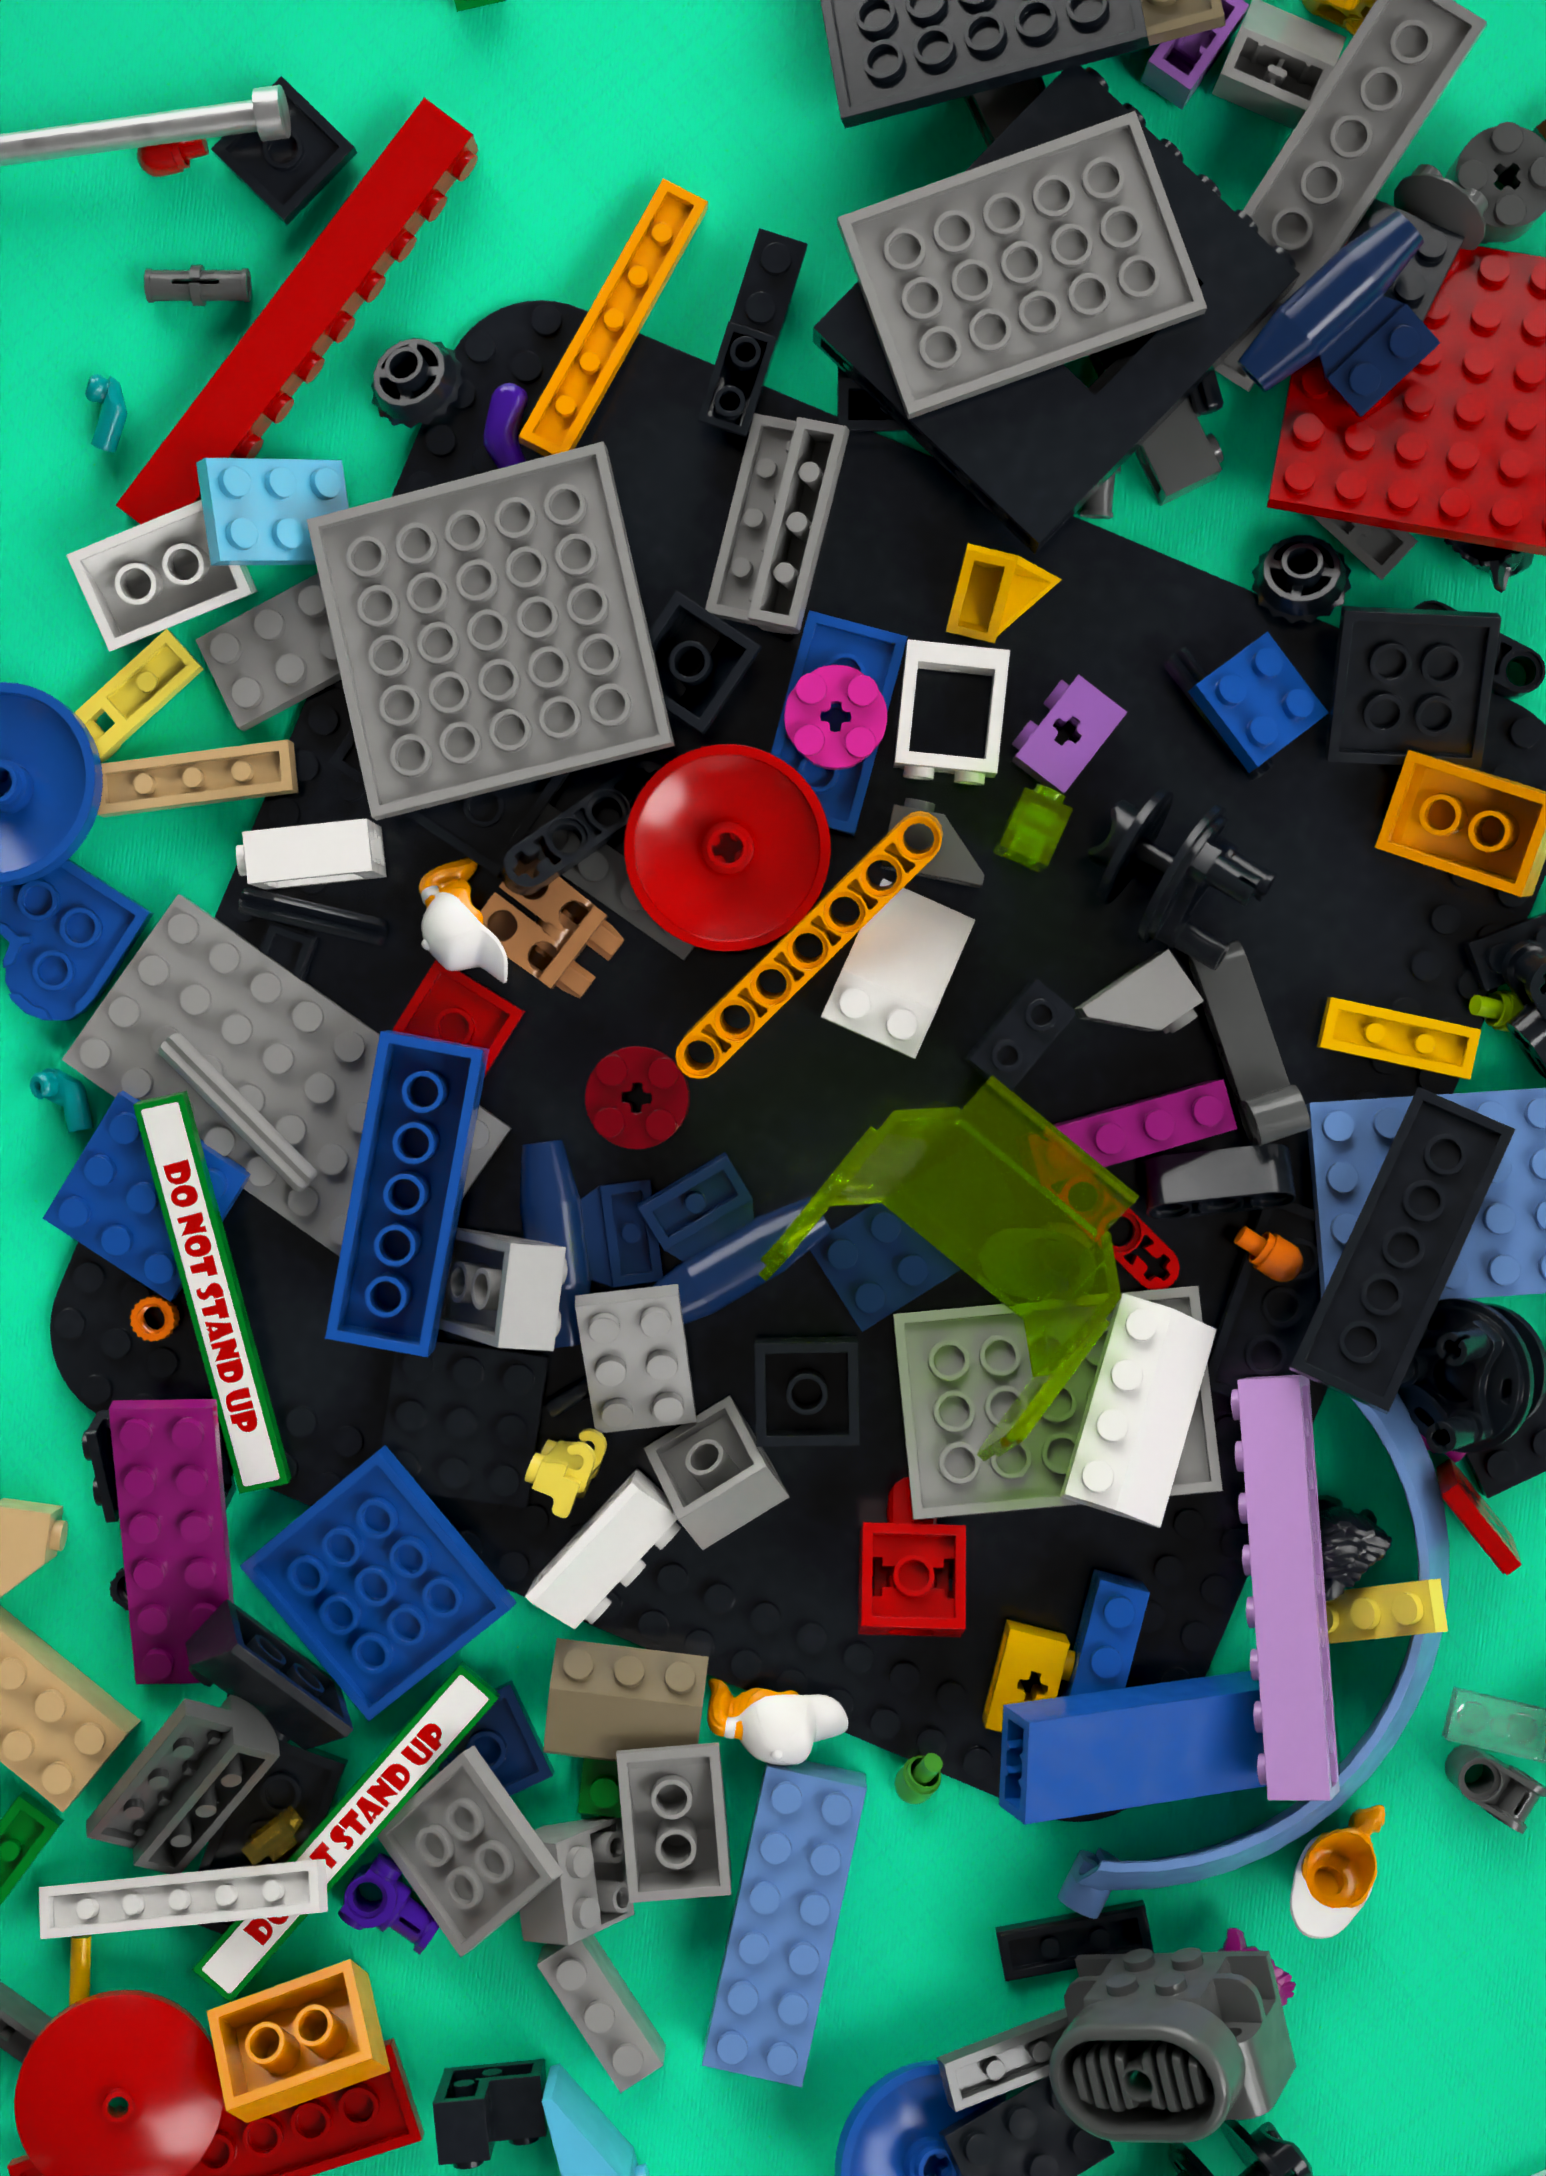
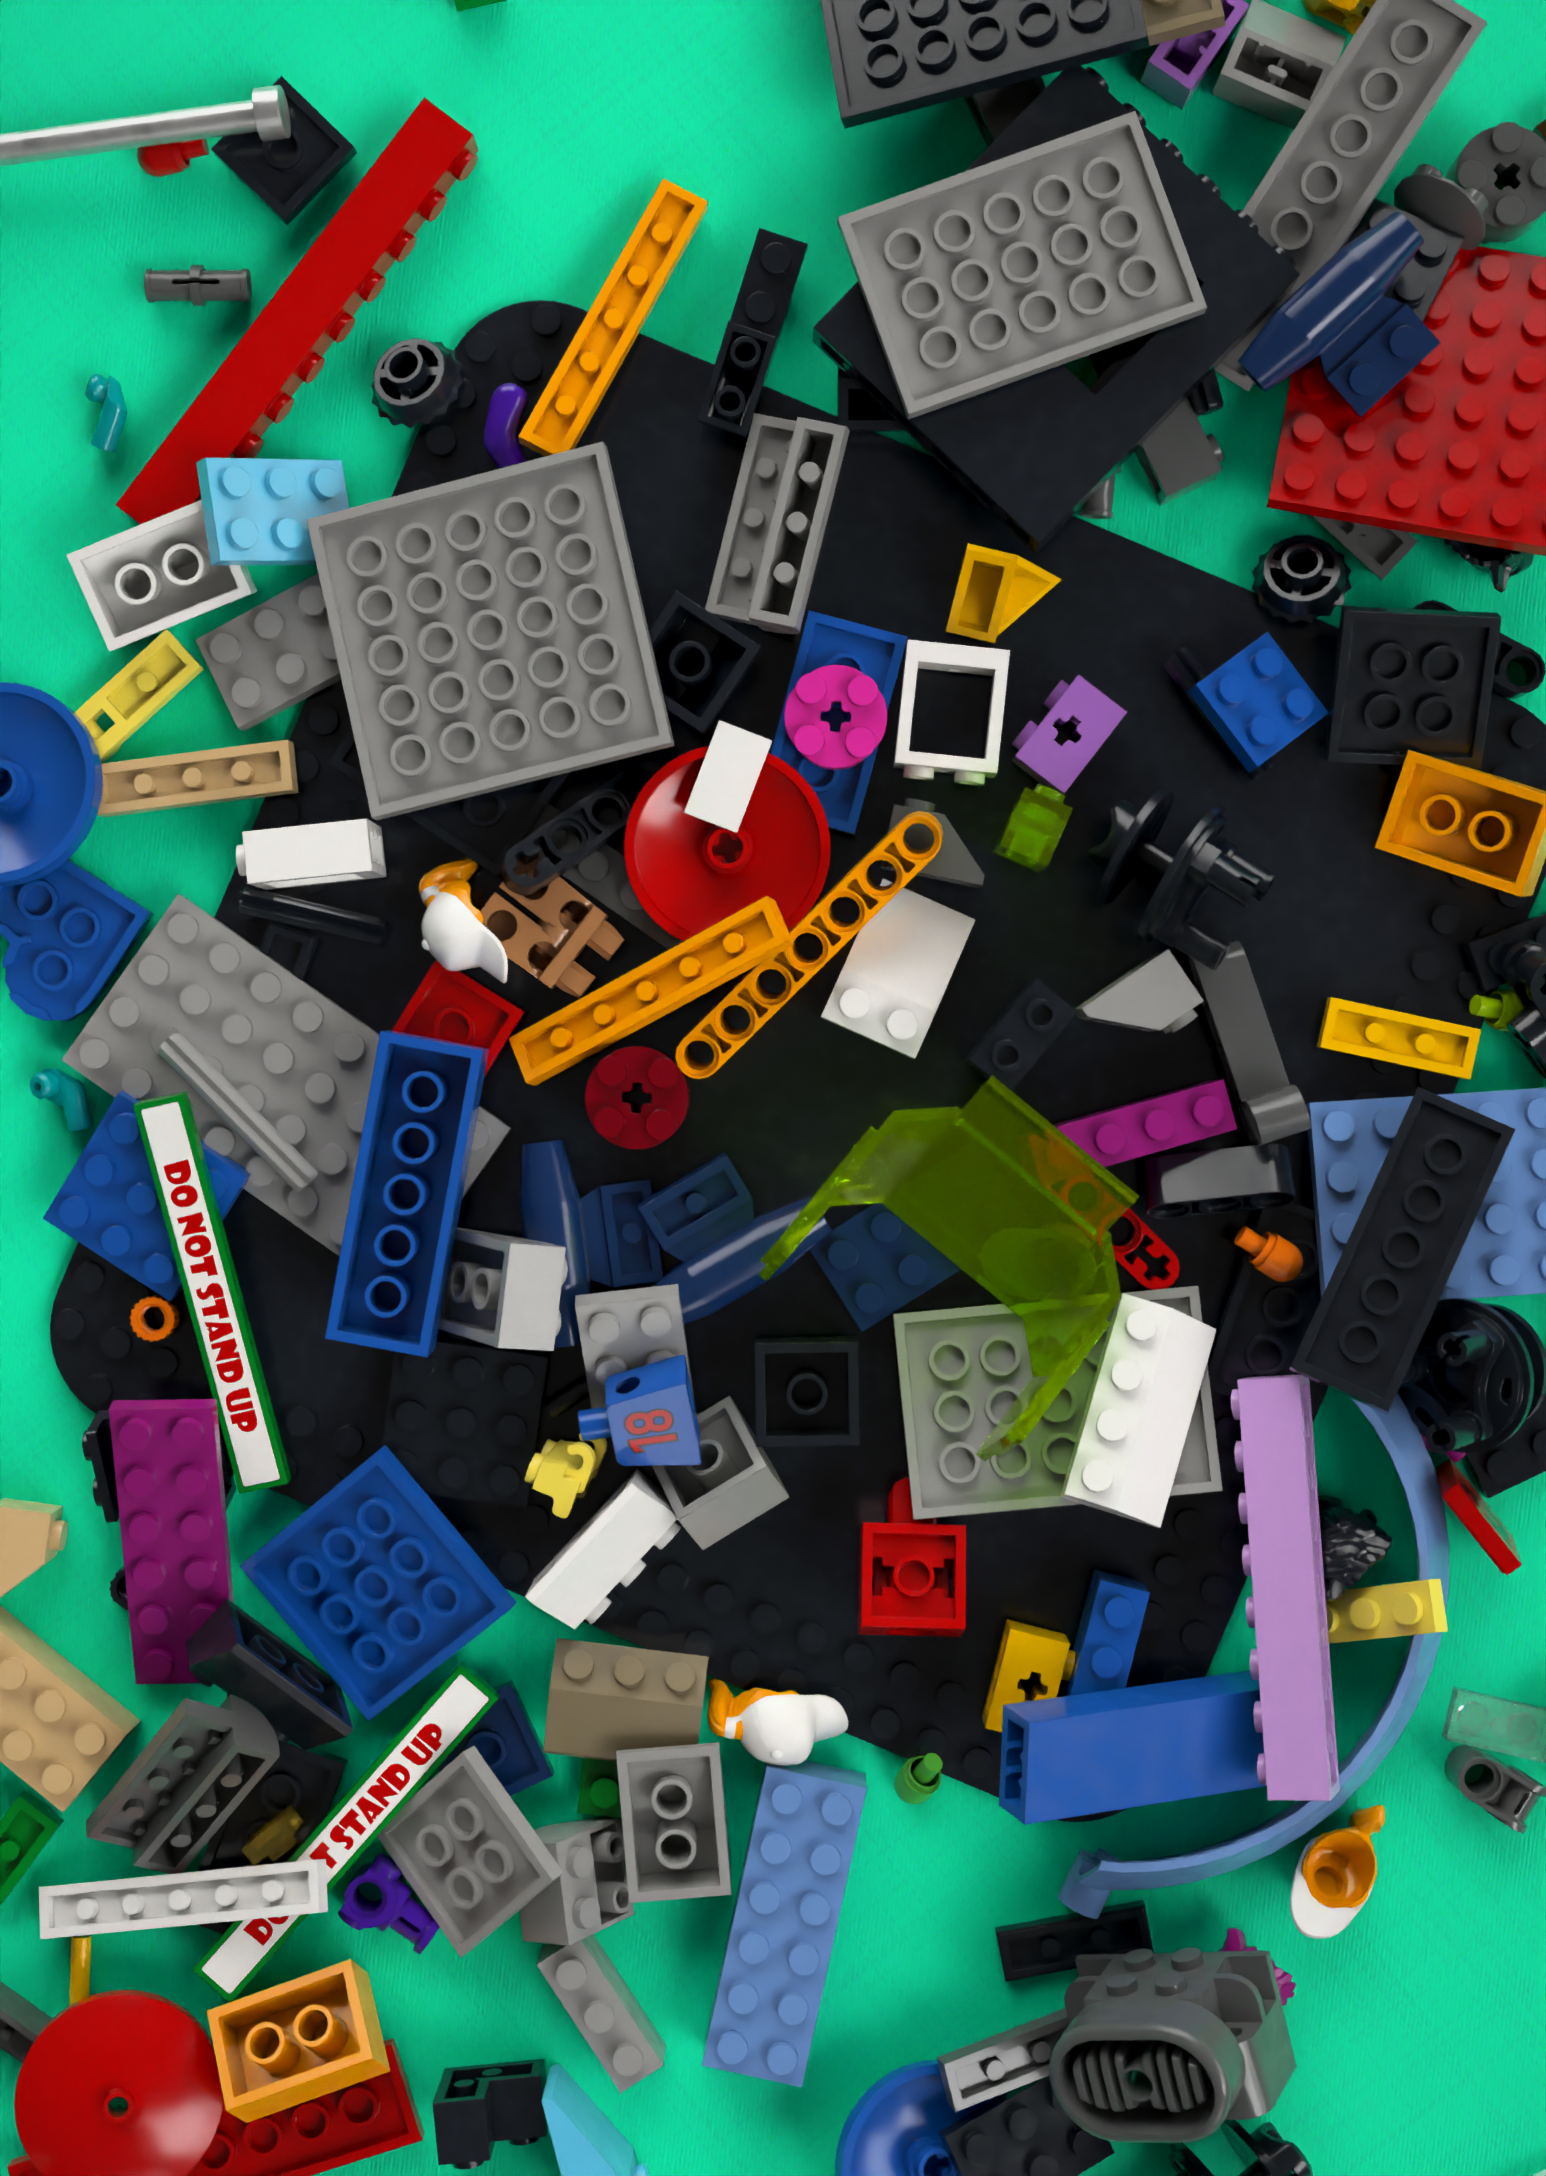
none -> light orange plate [509,896,794,1086]
none -> blue torso [578,1355,702,1466]
none -> white sticker [684,720,772,833]

